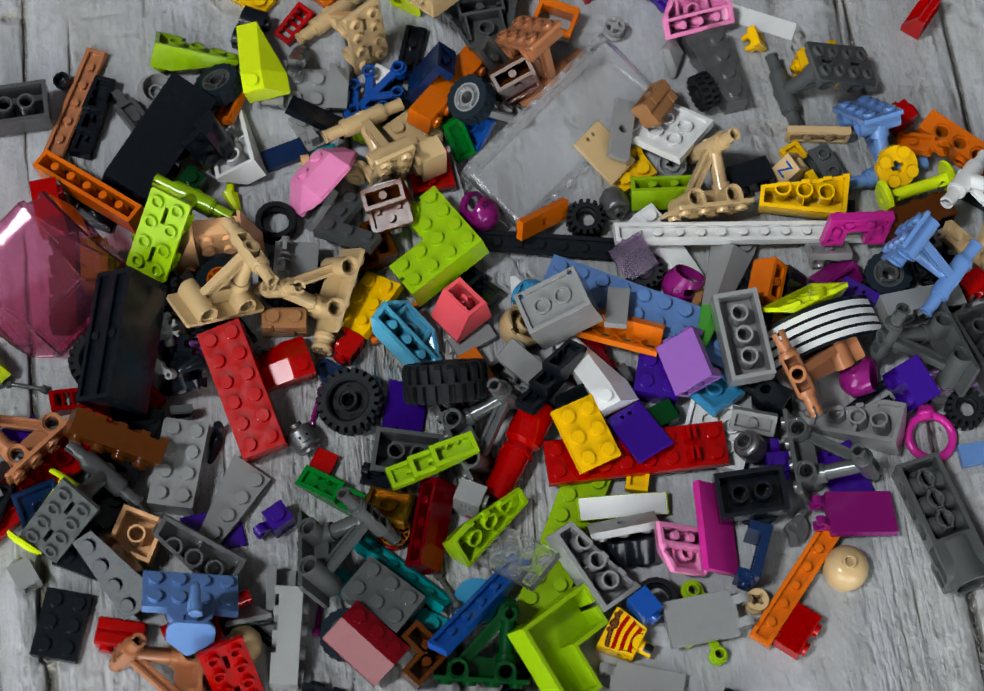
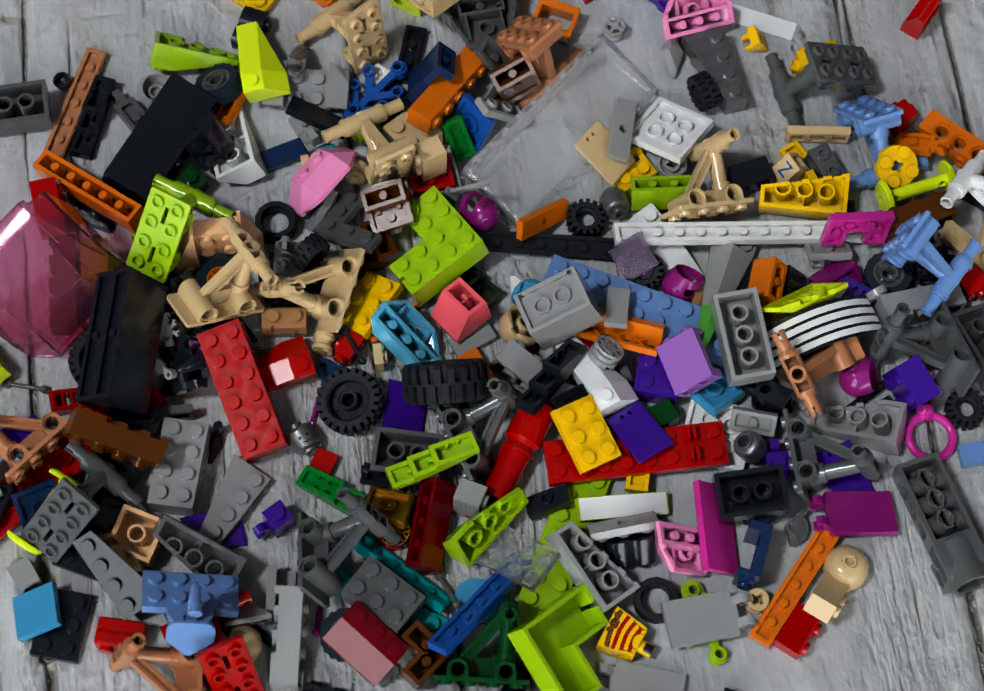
neon yellow bar [222,183,242,214] -> none
red slope [273,2,317,47] -> none
black wheel [447,74,496,125] -> none
blue brick [626,585,663,626] -> none
medium nougat brick [631,79,678,128] -> none
none -> dark azure tile [12,581,62,642]
none -> black tyre [290,232,331,273]
none -> black hinge [340,325,367,365]
none -> tan plate [372,343,388,373]
none -> light grey sword [440,178,492,205]
none -> black plate [526,482,573,521]
none -> light grey wheel [588,335,624,370]
none -> tan brick [803,571,850,624]
none -> light grey tile [866,284,888,304]

